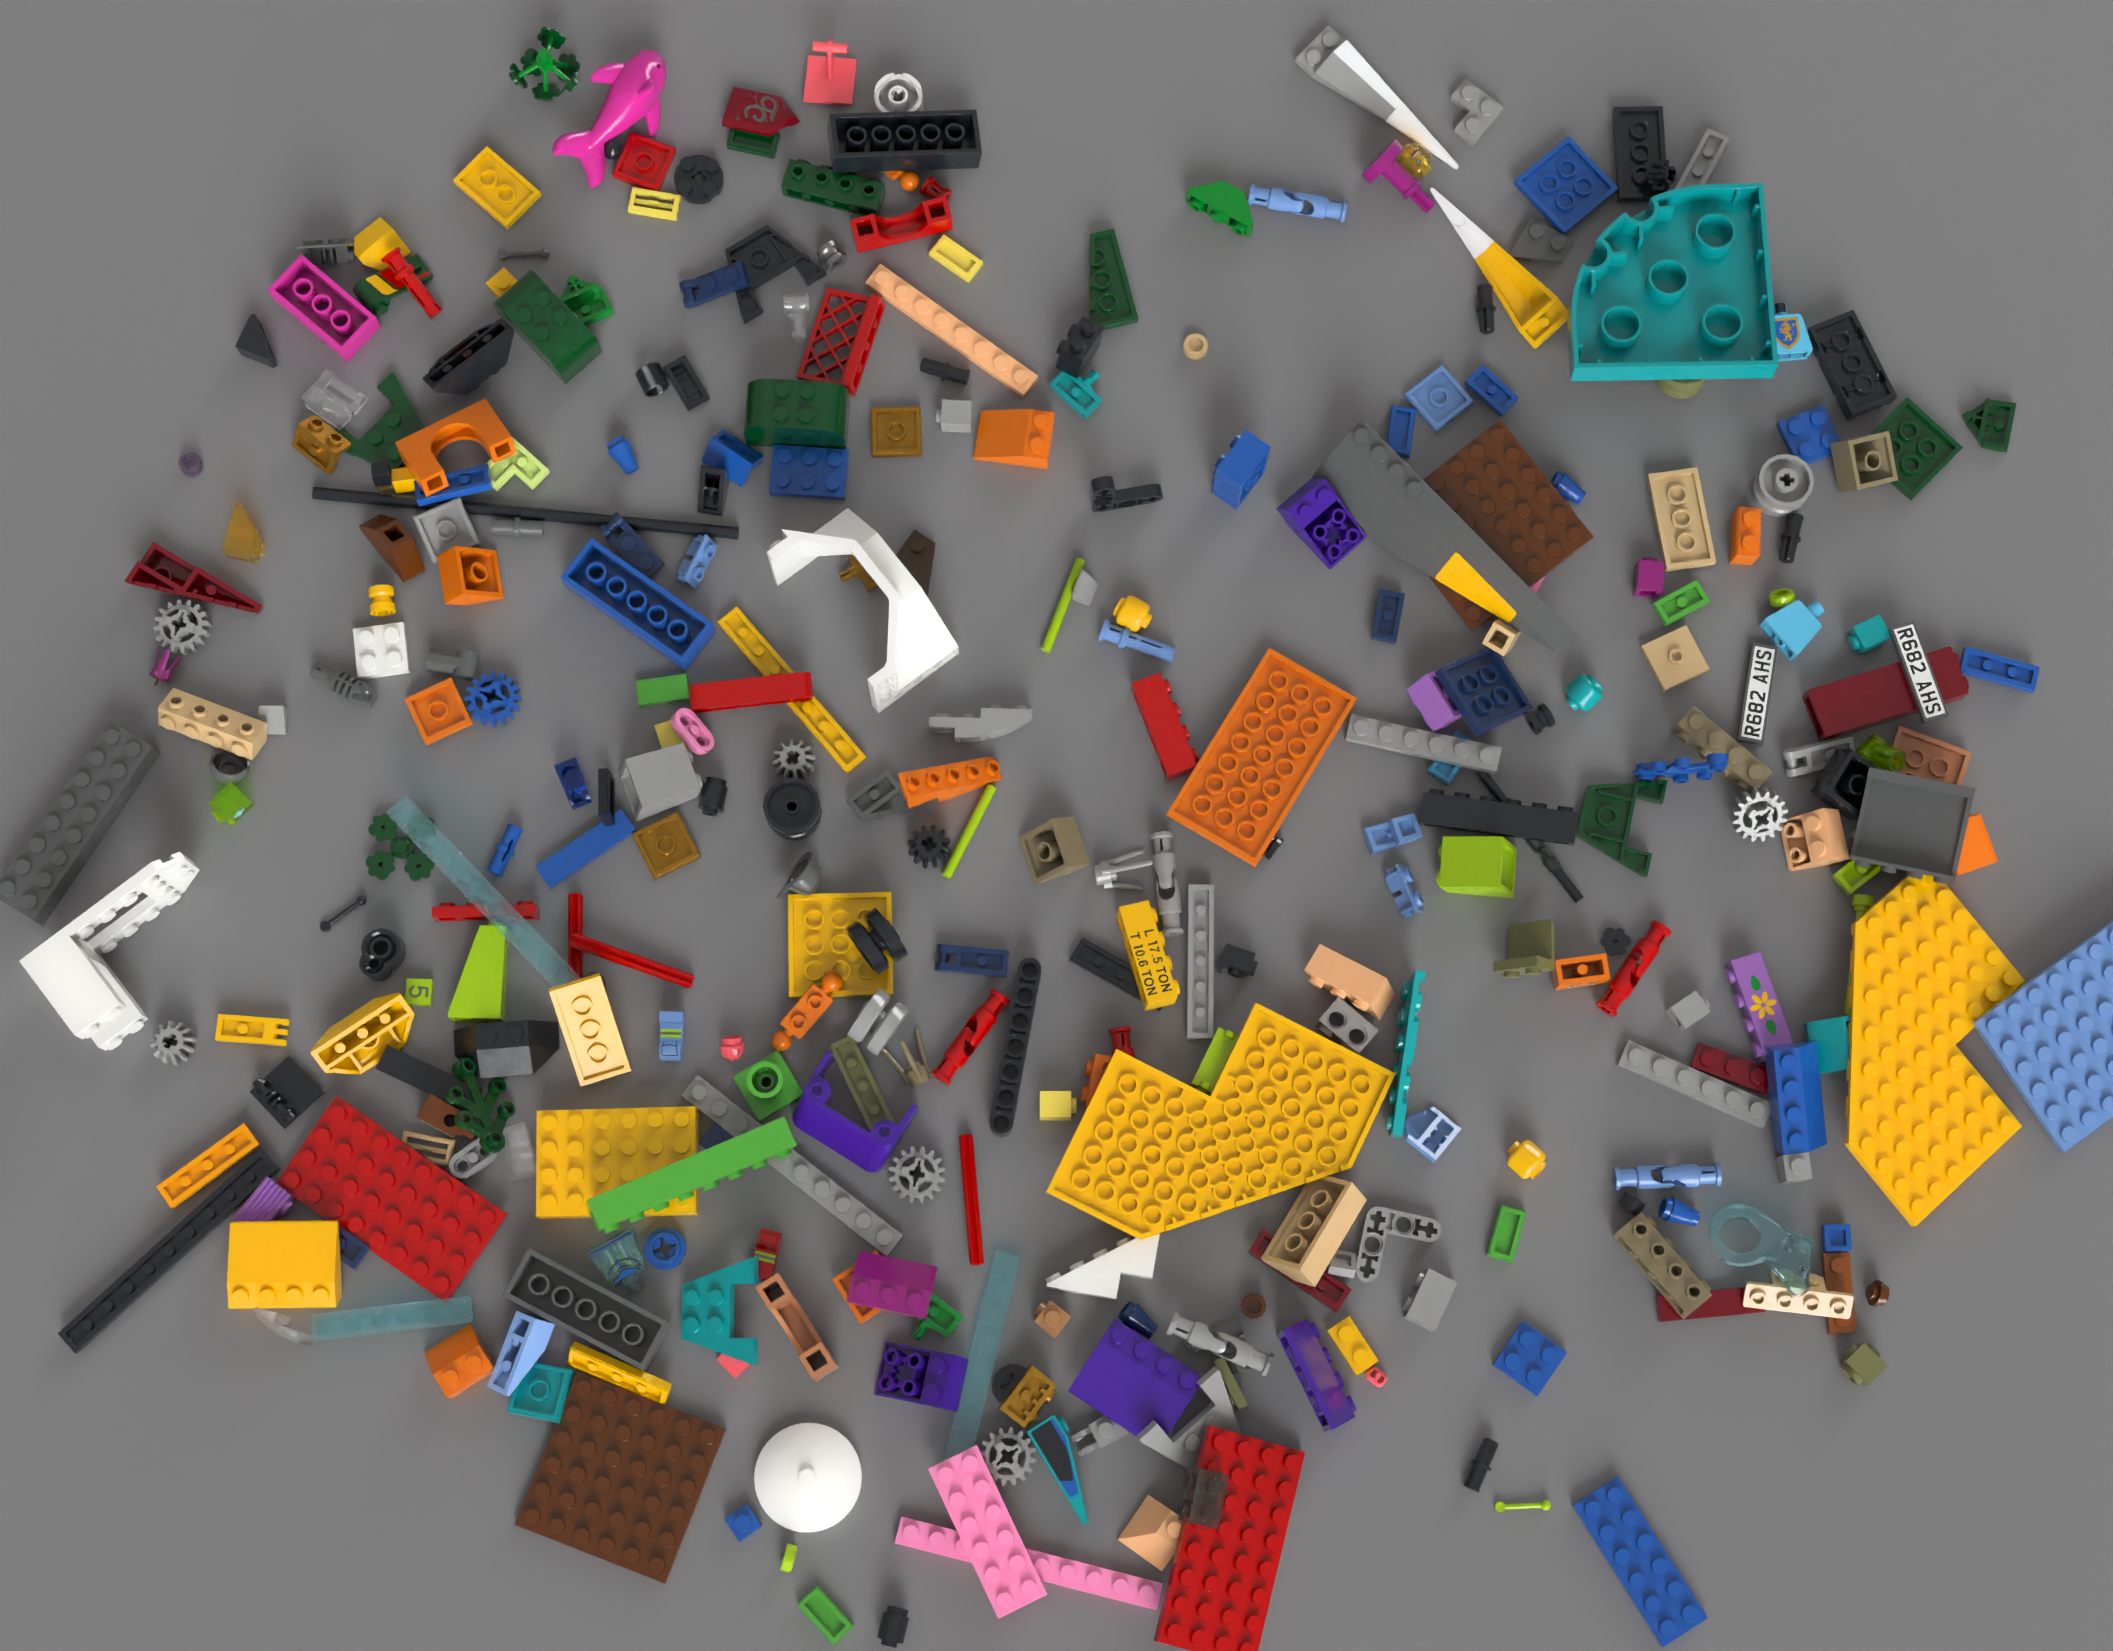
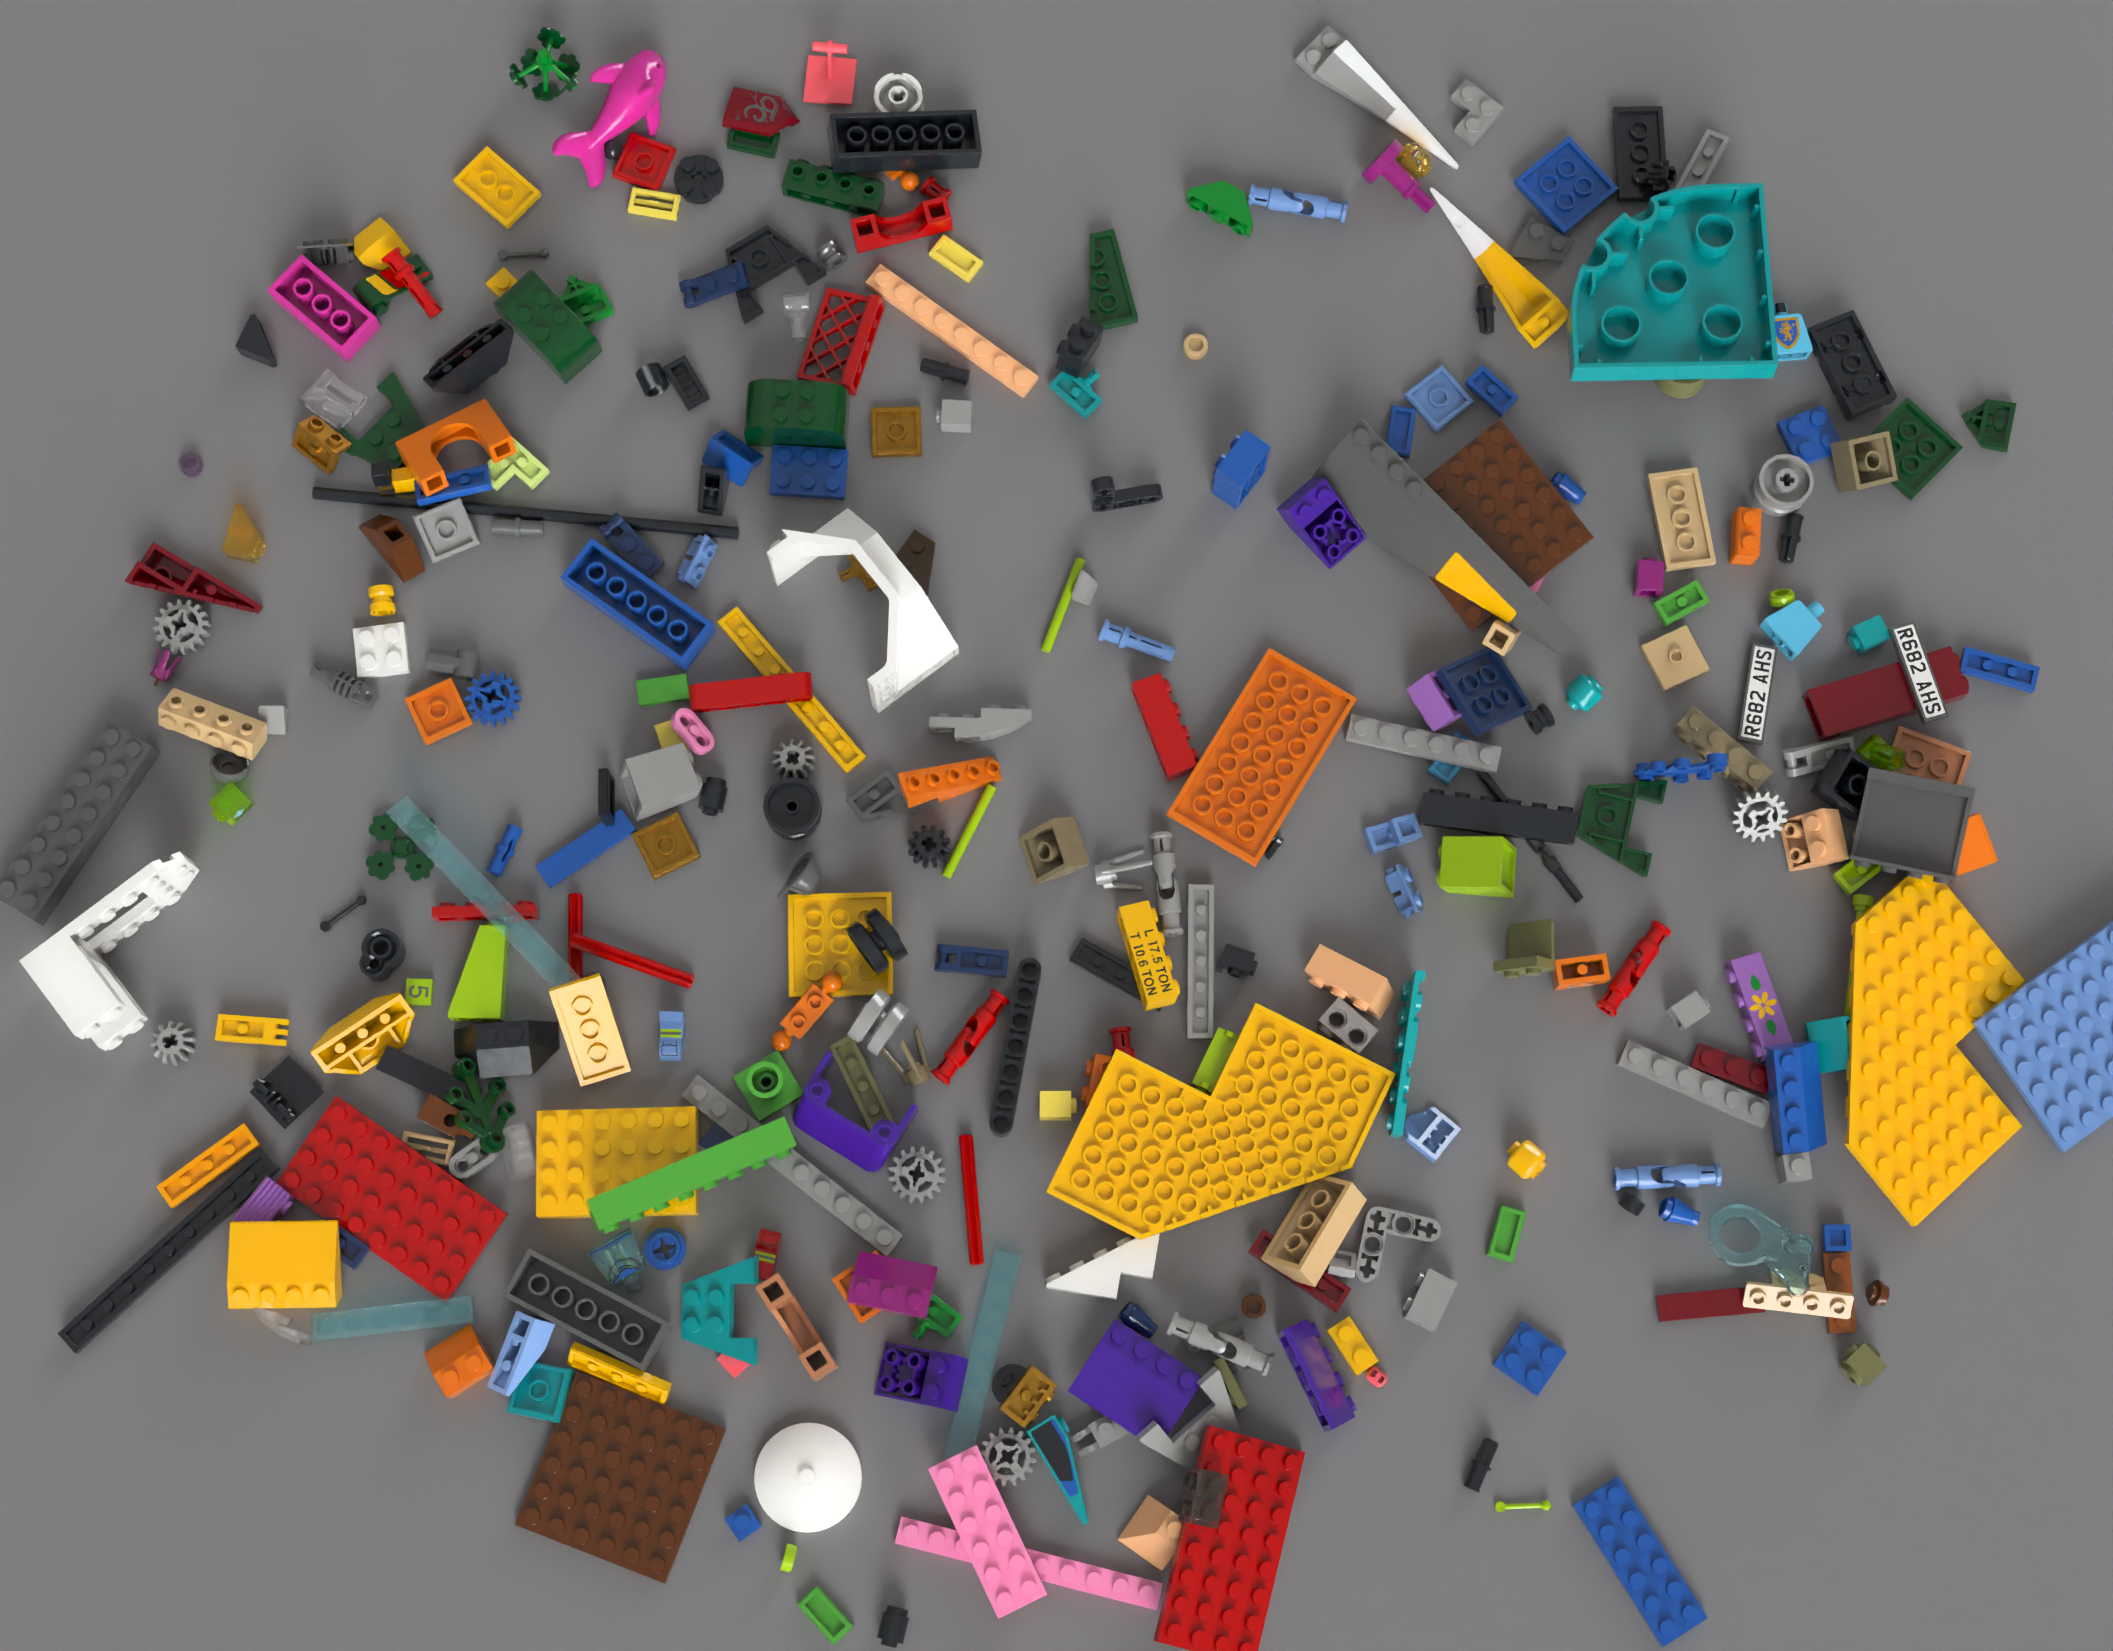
orange slope [437,546,504,606] -> none
clear blue leg [554,757,593,810] -> none
blue cone [607,436,640,475] -> none
coral plate [719,1036,745,1061] -> none
orange slope [973,409,1055,469] -> none
medium nougat brick [1033,1300,1071,1339] -> none
yellow head [1113,595,1153,633] -> none
dark blue plate [1370,589,1405,644] -> none
black plant [1601,927,1631,956] -> none
dark tan brick [1613,1212,1712,1320] -> none

